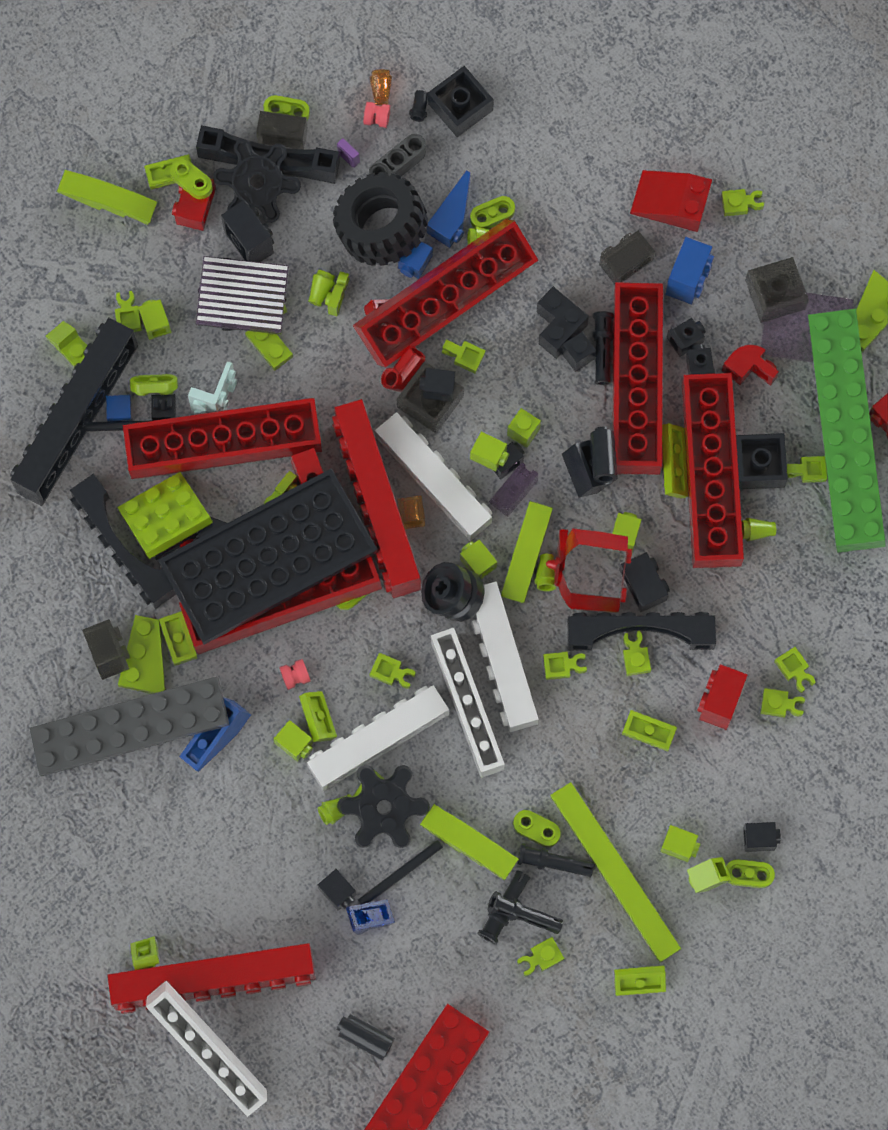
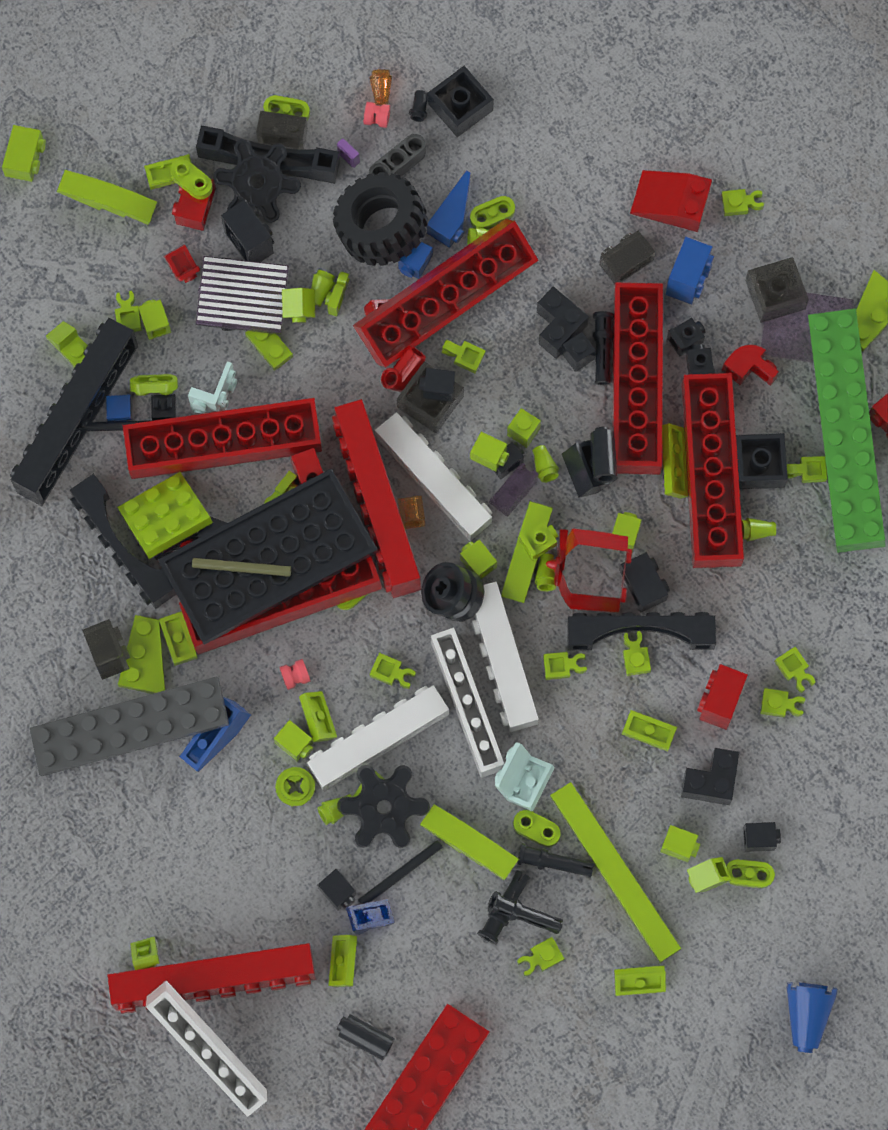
none -> lime brick [2,125,46,182]
none -> red bracket [164,244,201,283]
none -> olive bar [192,558,291,576]
none -> lime gear [275,767,315,807]
none -> lime brick [282,288,315,323]
none -> lime plate [328,935,357,987]
none -> light aqua bracket [495,742,554,811]
none -> lime brick [519,522,559,561]
none -> lime cone [532,445,559,483]
none -> black brick [681,748,739,806]
none -> blue cone [786,982,838,1053]

